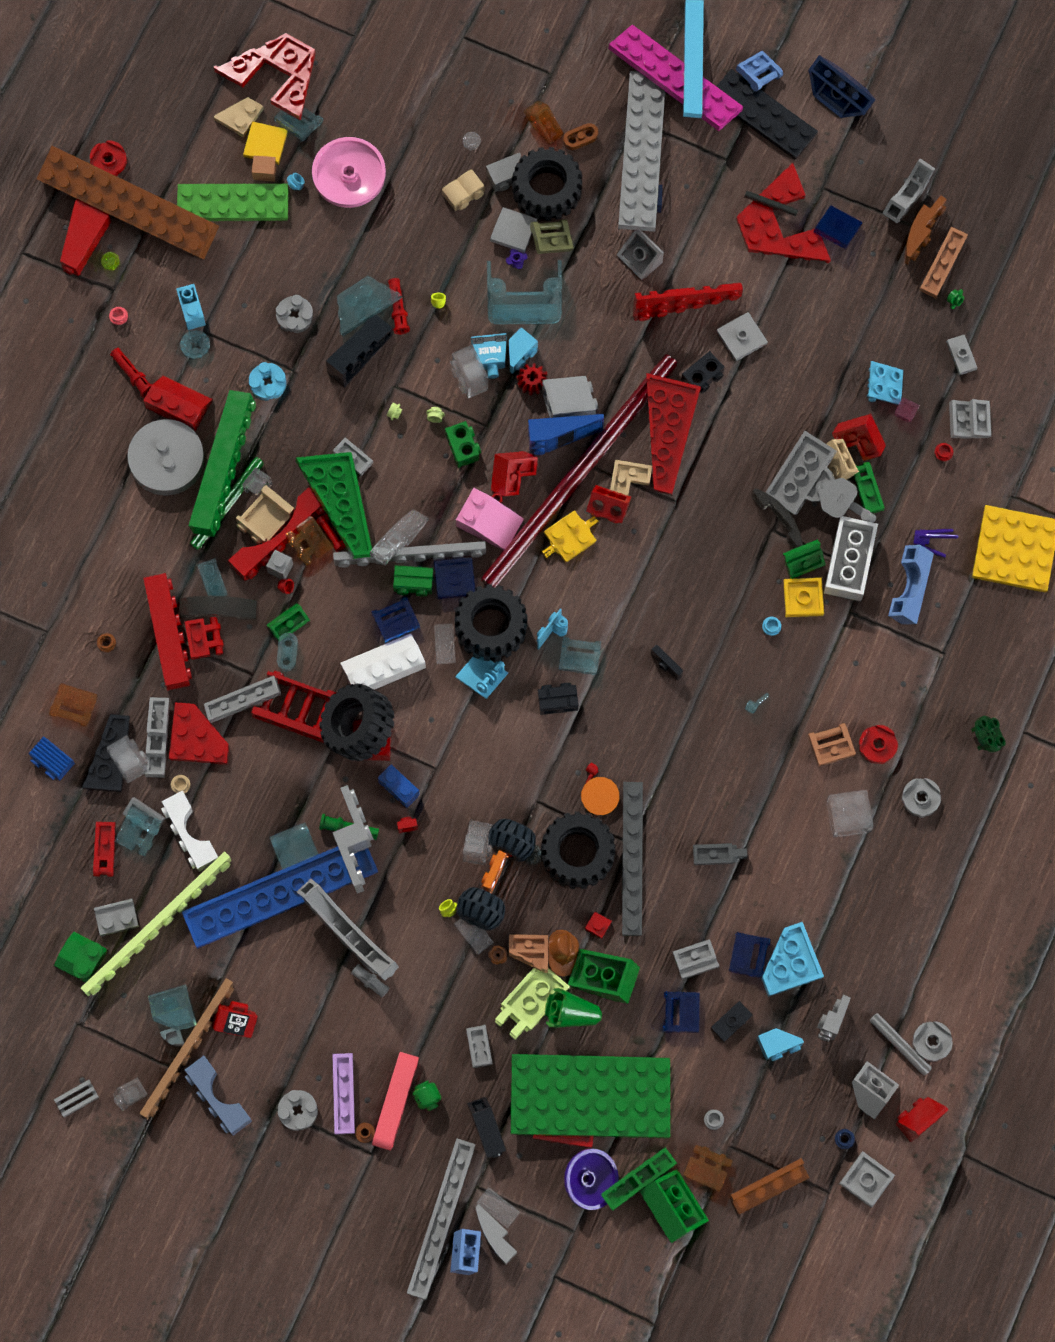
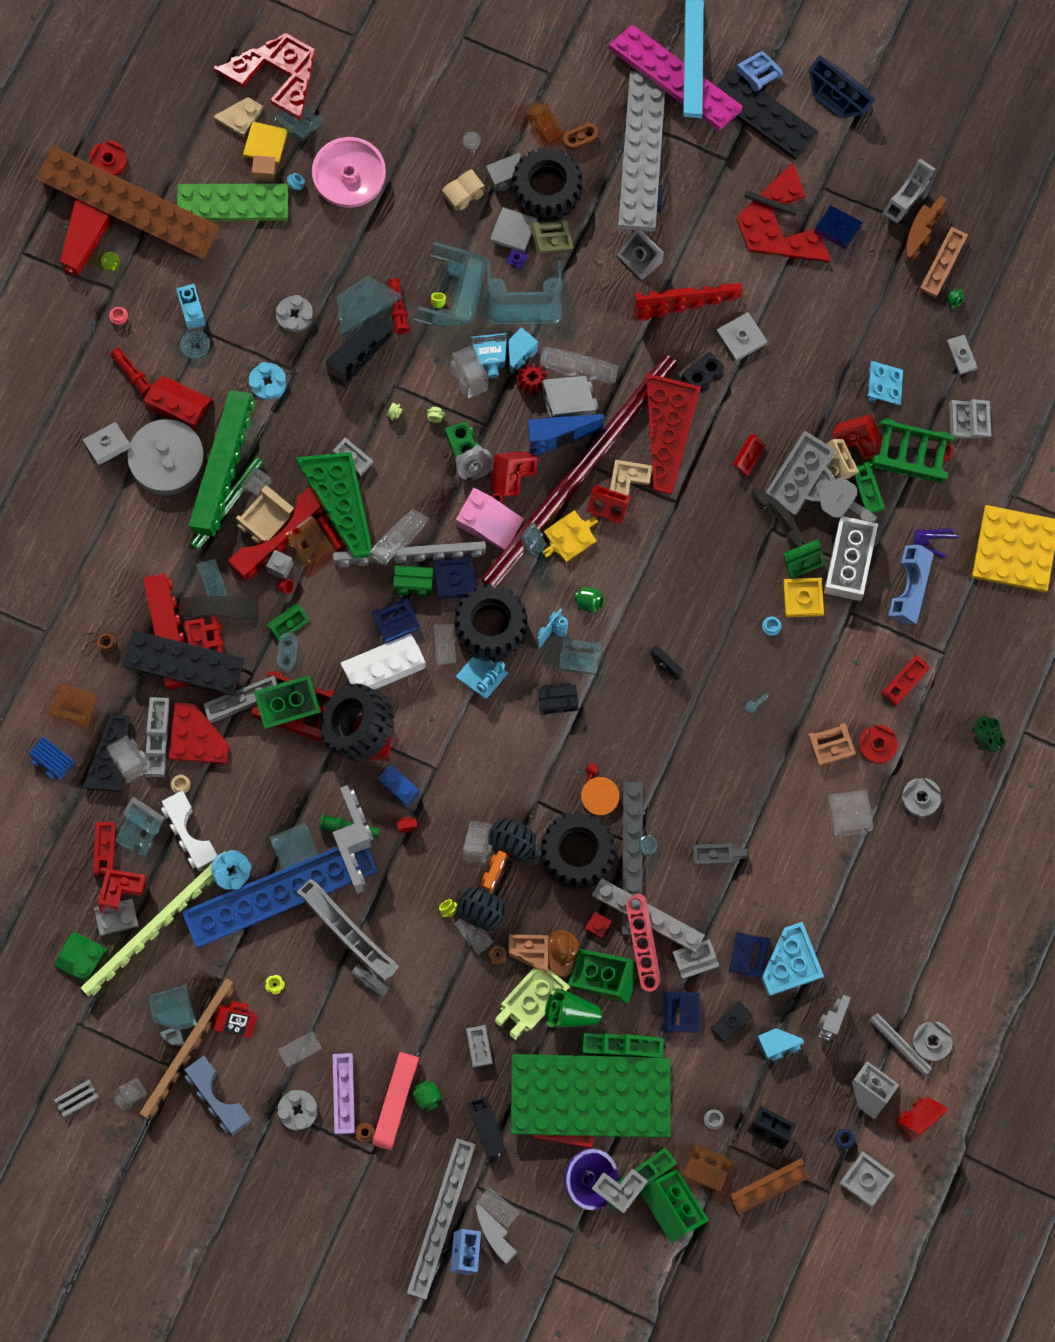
clear pink plate [894,397,920,424] -> none
none -> light grey plate [83,422,131,465]
none -> red panel [98,869,146,914]
none -> black plate [122,630,245,696]
none -> medium azure plate [211,850,251,890]
none -> green slope [254,675,322,729]
none -> neon yellow plate [265,975,285,994]
none -> clear plate [278,1031,322,1068]
none -> clear light blue windscreen [414,242,487,327]
none -> light grey plate [455,445,494,480]
none -> clear light blue slope [520,522,547,558]
none -> clear slope [539,347,619,384]
none -> green head [575,586,604,613]
none -> green slope [580,1033,664,1058]
none -> light grey plate [592,878,705,953]
none -> light grey plate [592,1169,648,1213]
none -> coral beam [626,894,661,992]
none -> clear light blue tile [638,835,657,855]
none -> red plate [732,434,766,476]
none -> black brick [747,1106,796,1150]
none -> green fence [870,419,955,484]
none -> red plate [881,655,931,707]

